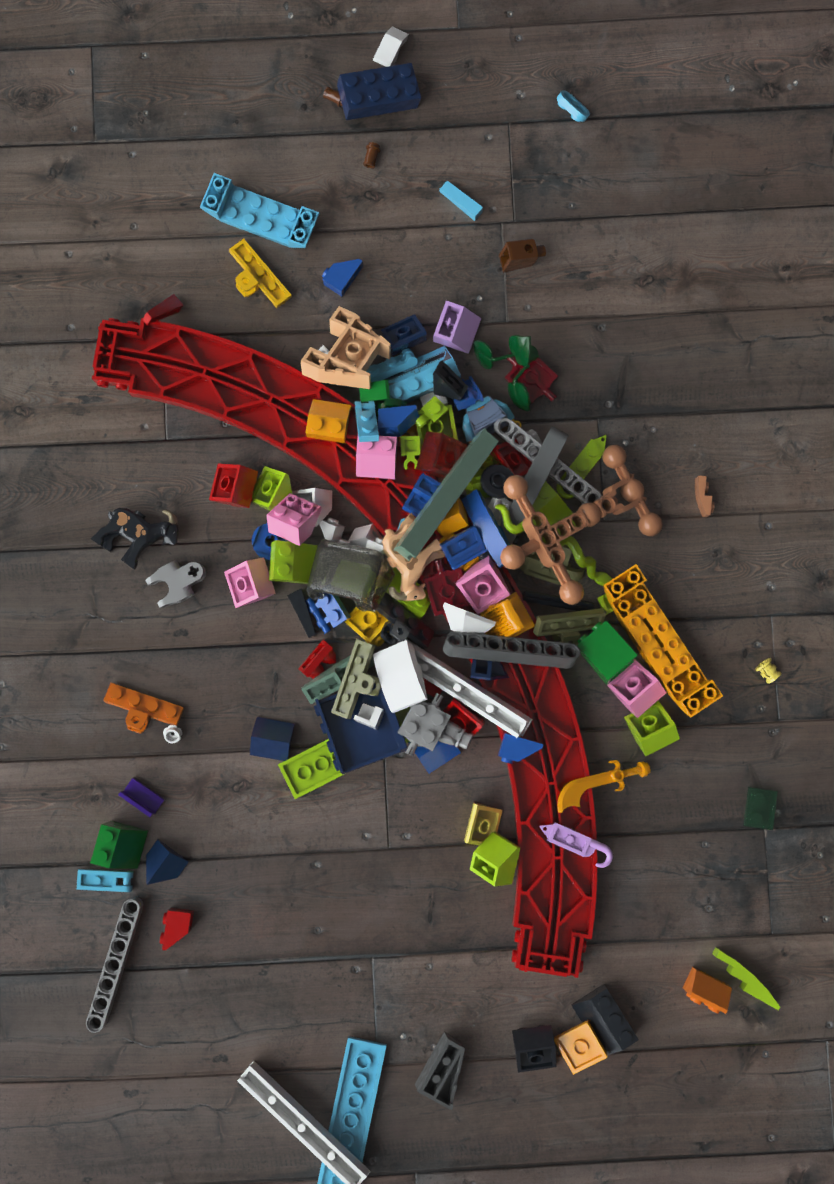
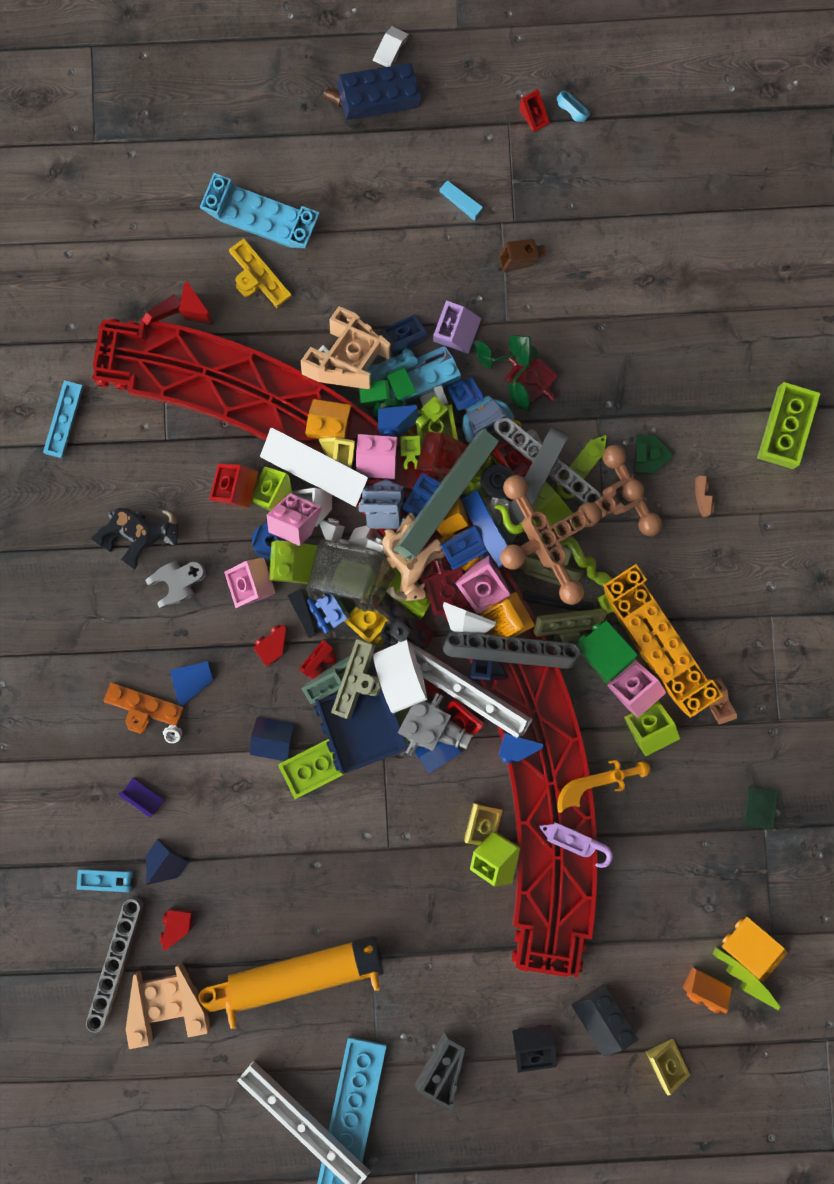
green slope [90,820,148,869] -> none
blue slope [322,259,363,297] -> none
white panel [354,704,384,730] -> none
medium azure plate [355,401,379,442] -> none
reddish brown pin [363,142,380,168] -> none
black slope [433,360,468,400] -> none
light orange plate [554,1020,608,1075] -> none
light yellow bush [755,658,782,683] -> none
none -> medium azure plate [43,380,84,459]
none -> light nougat wedge [126,962,211,1049]
none -> blue slope [170,661,214,706]
none -> red slope [179,281,214,325]
none -> light orange piece [199,935,384,1029]
none -> red slope [253,624,288,667]
none -> white sticker [260,428,368,506]
none -> light yellow slope [318,437,356,469]
none -> sand blue piece [358,479,404,529]
none -> green slope [385,366,416,400]
none -> red slope [519,89,550,132]
none -> dark green plate [634,435,673,474]
none -> light yellow slope [646,1039,690,1095]
none -> nougat slope [709,677,737,724]
none -> light orange slope [722,917,788,983]
none -> lime brick [757,382,820,469]

